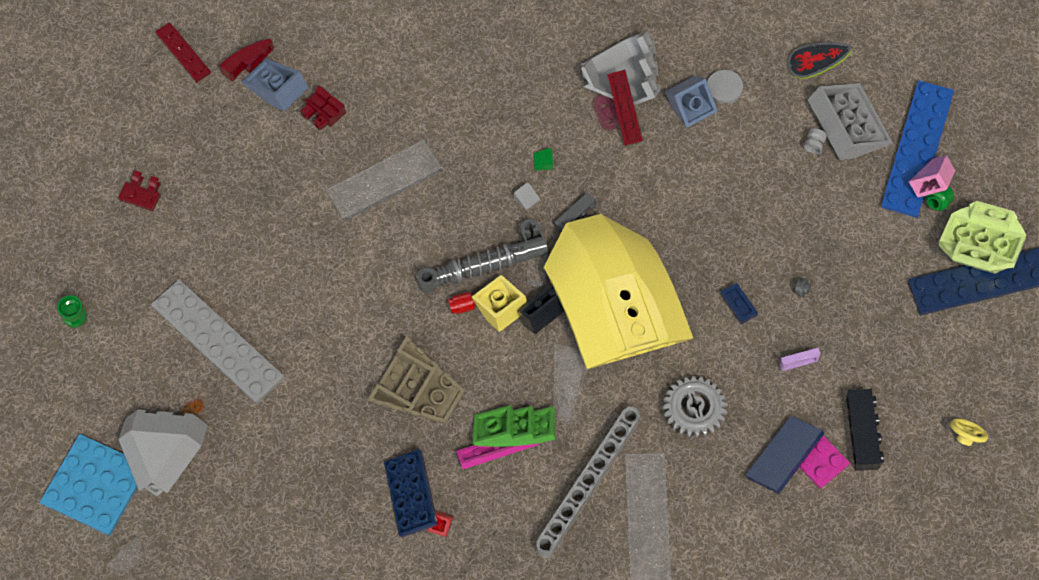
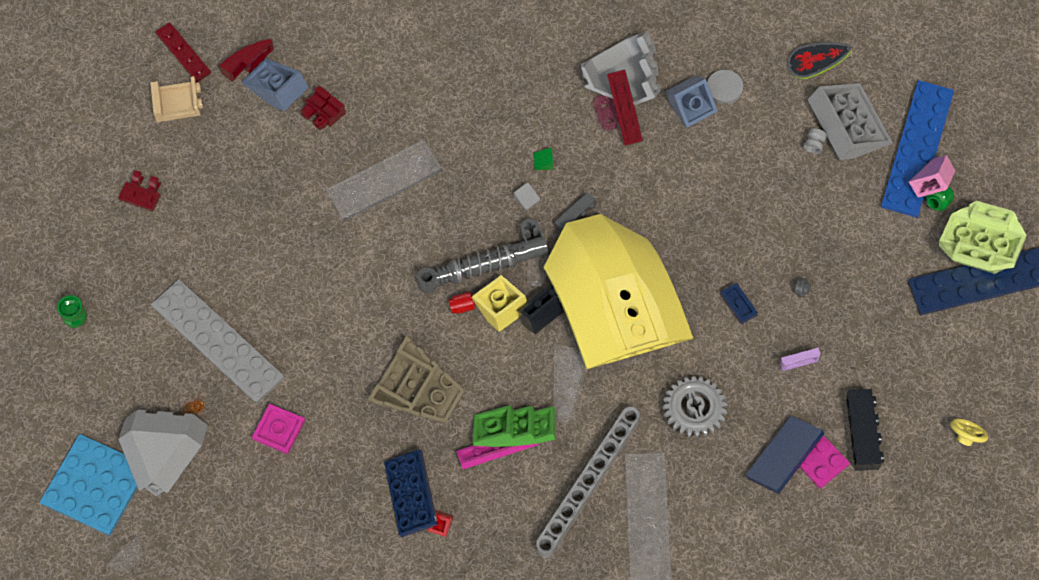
none -> tan panel [150,76,203,122]
none -> dark pink plate [252,404,305,455]

